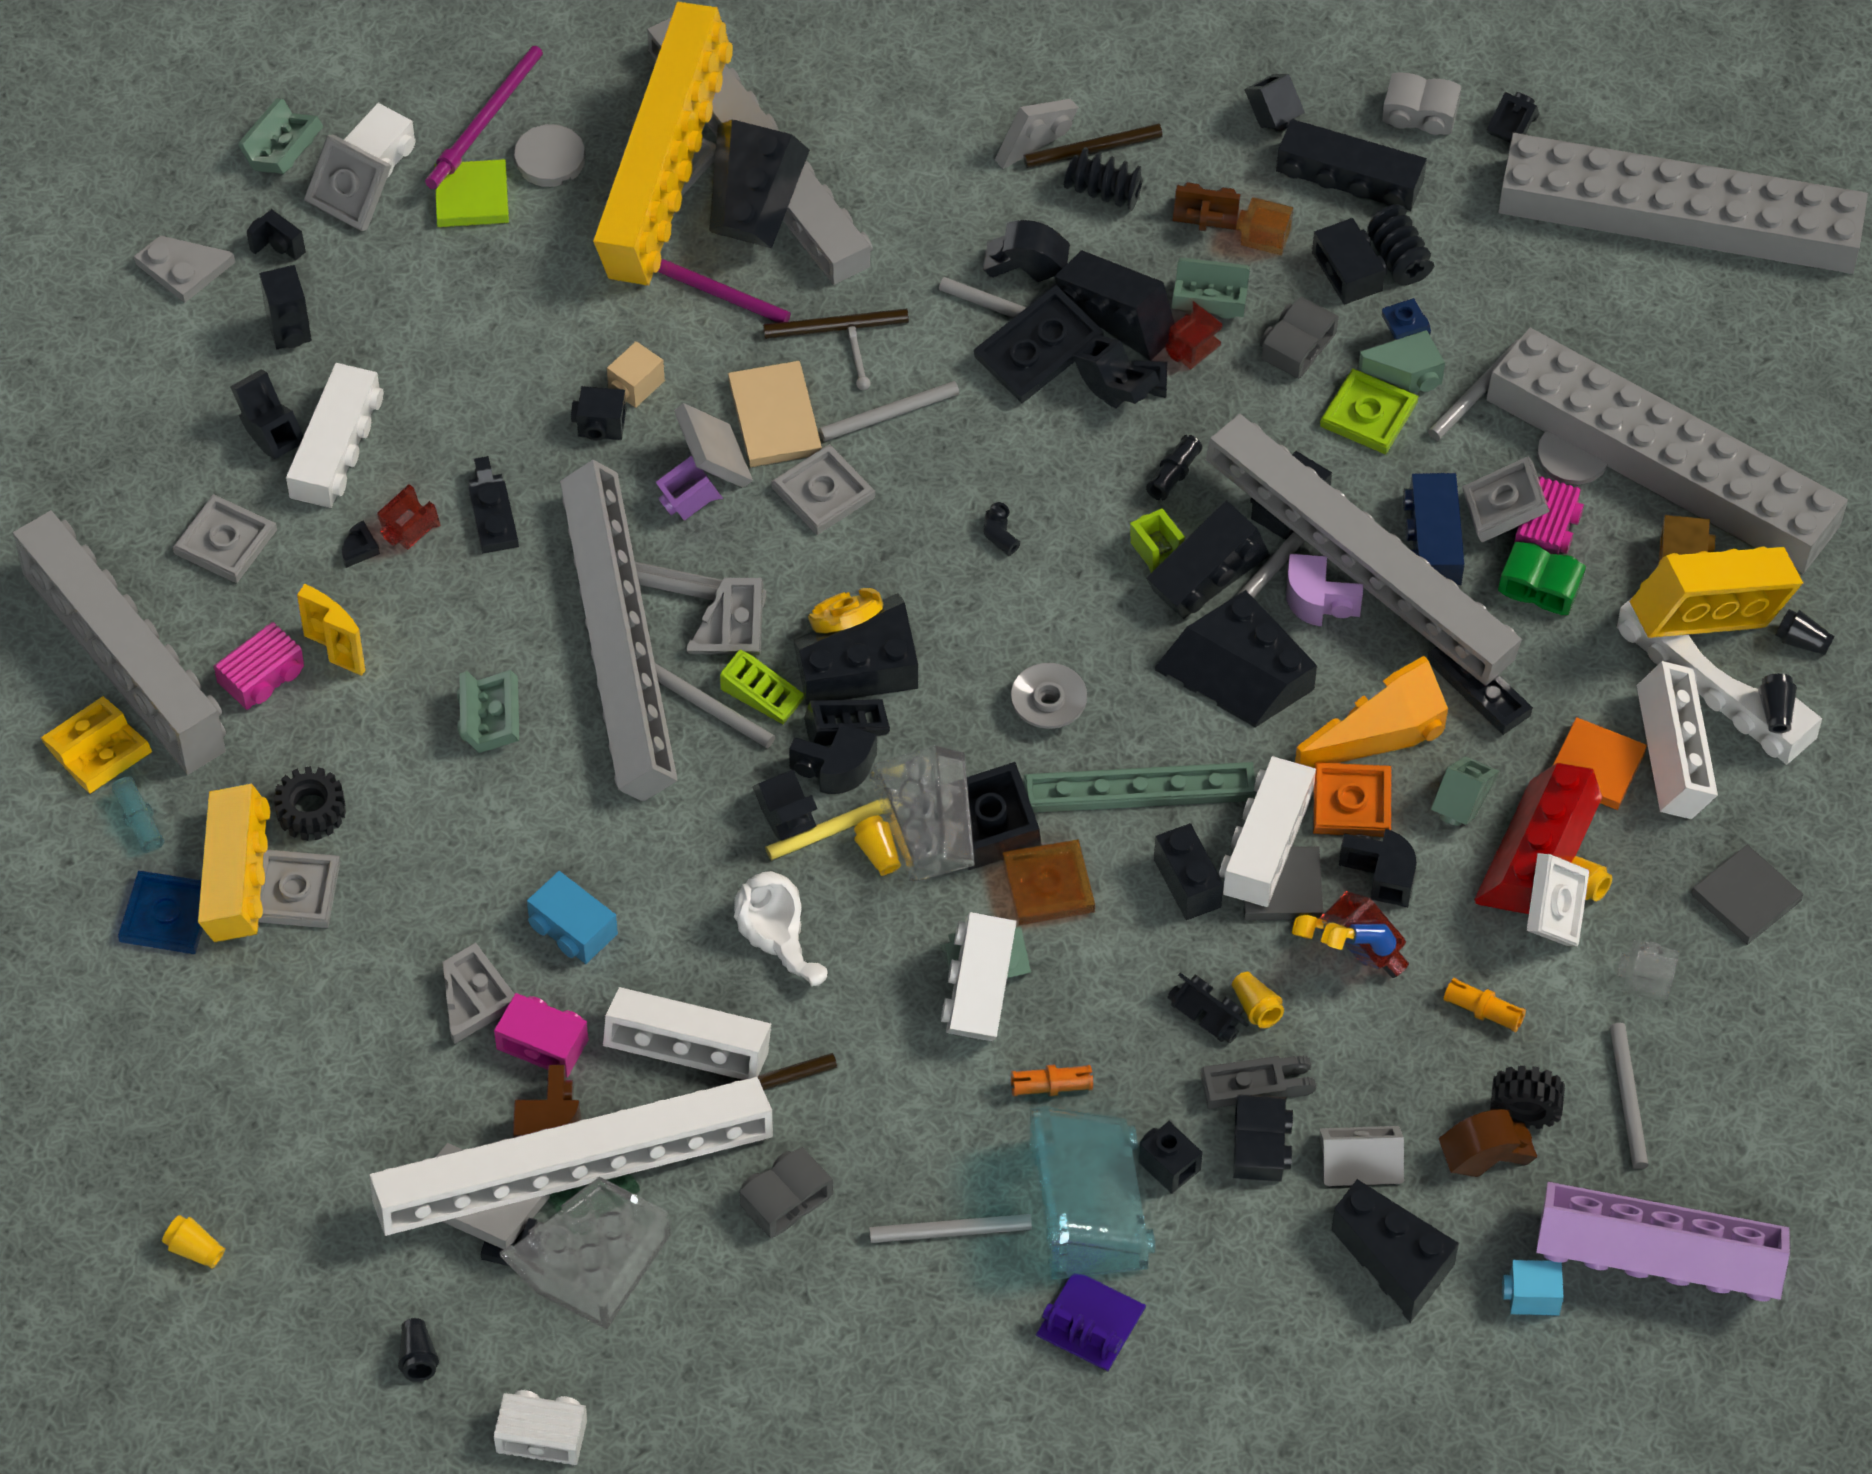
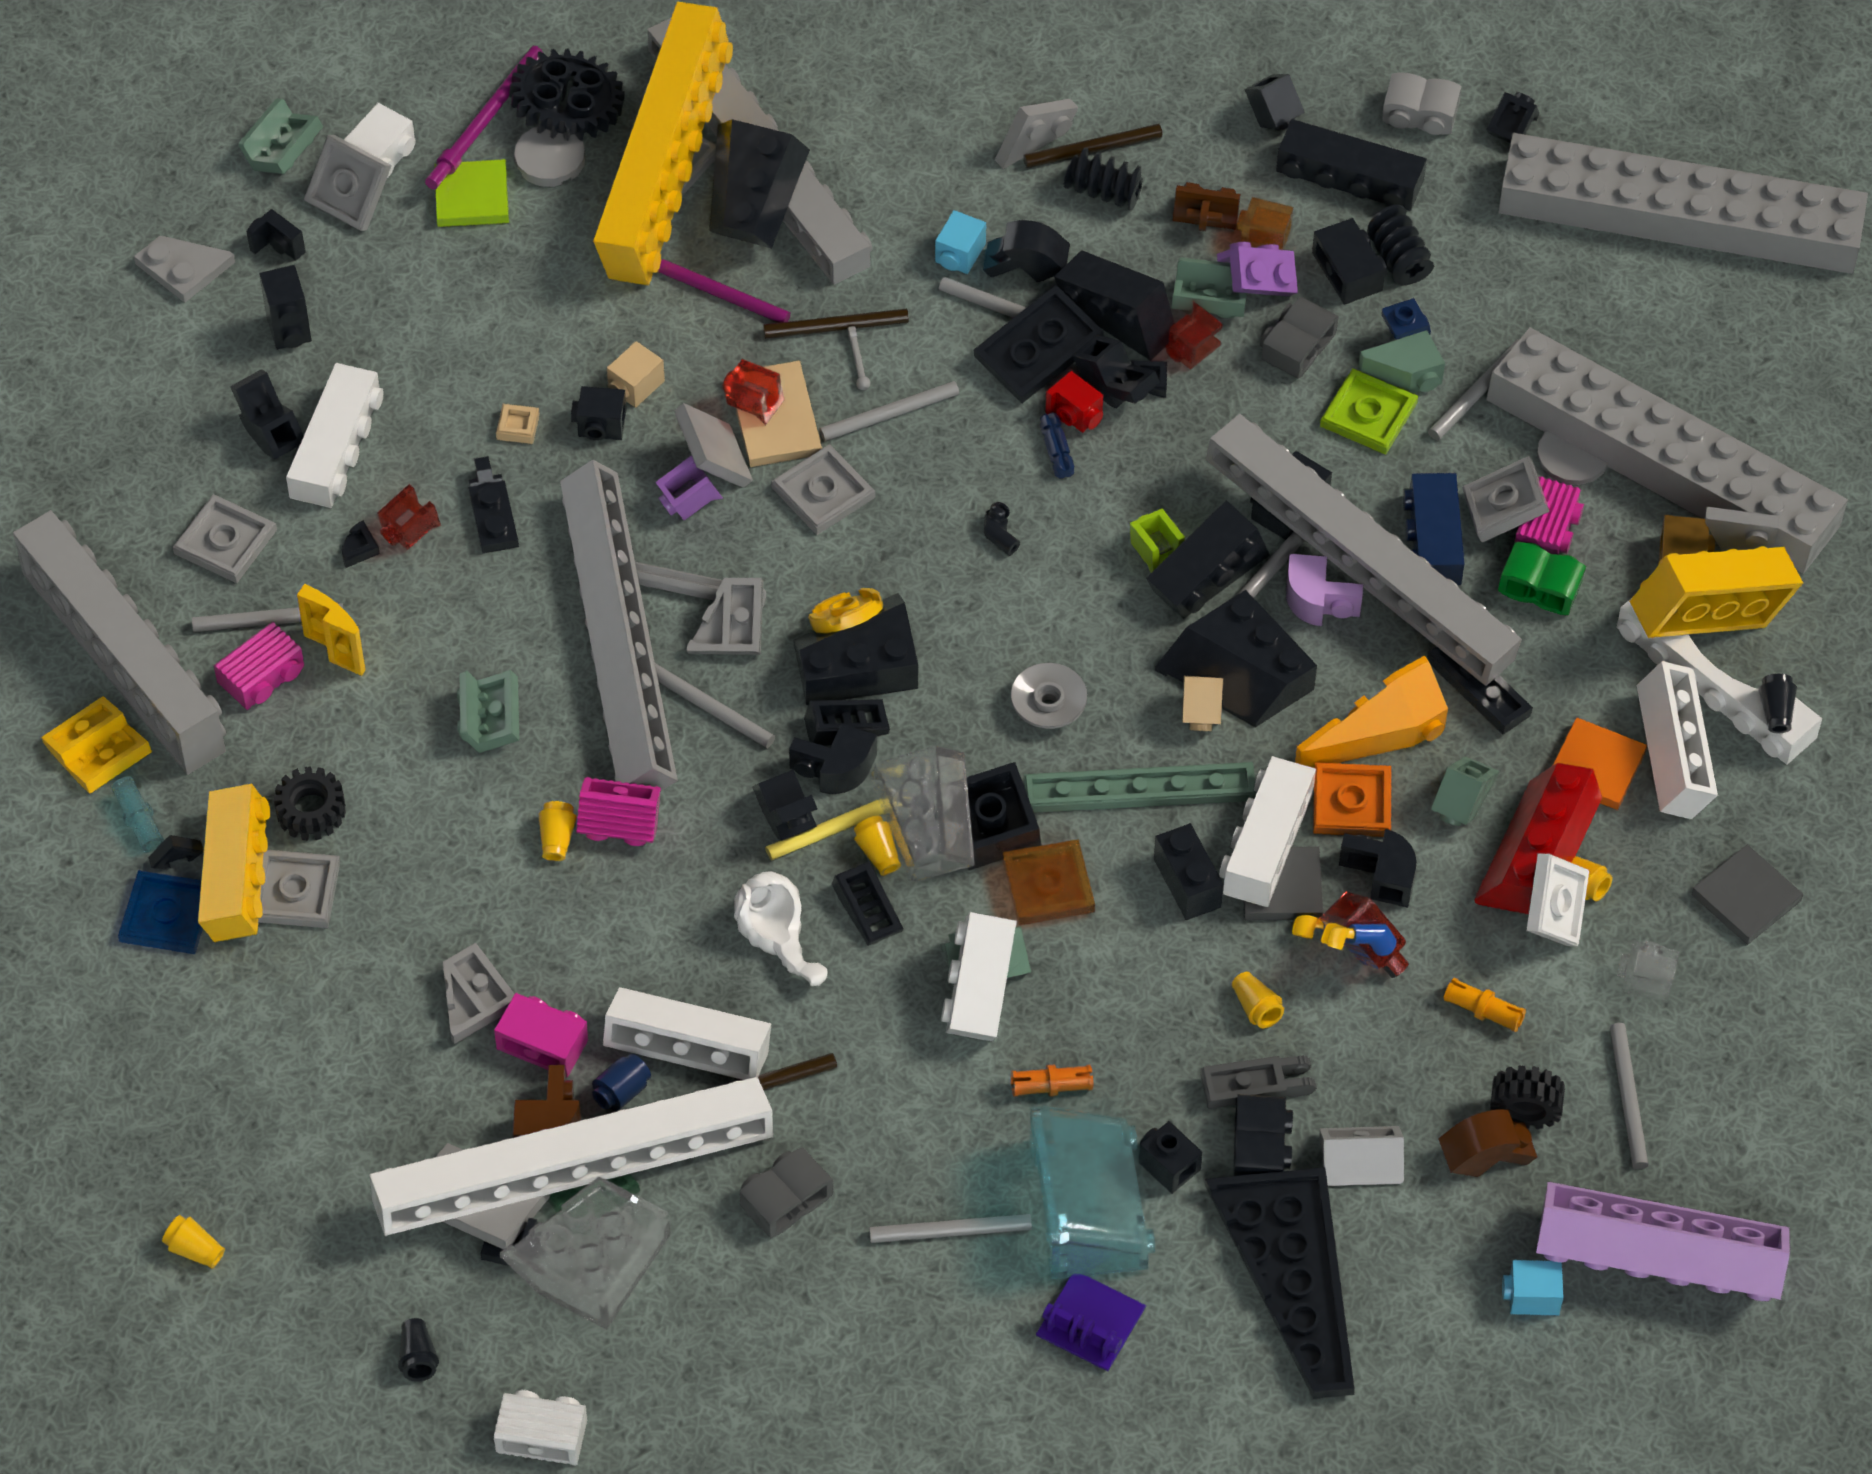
dark azure brick [527,871,618,964] -> none
lime slope [720,649,805,725] -> none
black pin [1146,435,1203,501] -> none
black hinge [1167,973,1249,1043] -> none
black wedge [1331,1179,1459,1323] -> none
black cone [1775,609,1835,656] -> none
none -> black tile [148,835,204,869]
none -> light grey bar [192,603,344,632]
none -> tan tile [496,404,540,444]
none -> black gear [509,48,625,141]
none -> yellow cone [539,801,577,861]
none -> dark pink brick [576,777,661,846]
none -> dark blue brick [592,1054,651,1111]
none -> clear red window [723,359,784,425]
none -> black slope [831,861,904,946]
none -> medium azure brick [935,210,986,275]
none -> dark blue axle [1040,412,1075,479]
none -> red brick [1045,371,1104,433]
none -> tan brick [1182,676,1223,731]
none -> black wing [1205,1167,1355,1399]
none -> medium lavender bracket [1217,242,1298,296]
none -> light grey wing [1705,507,1779,551]

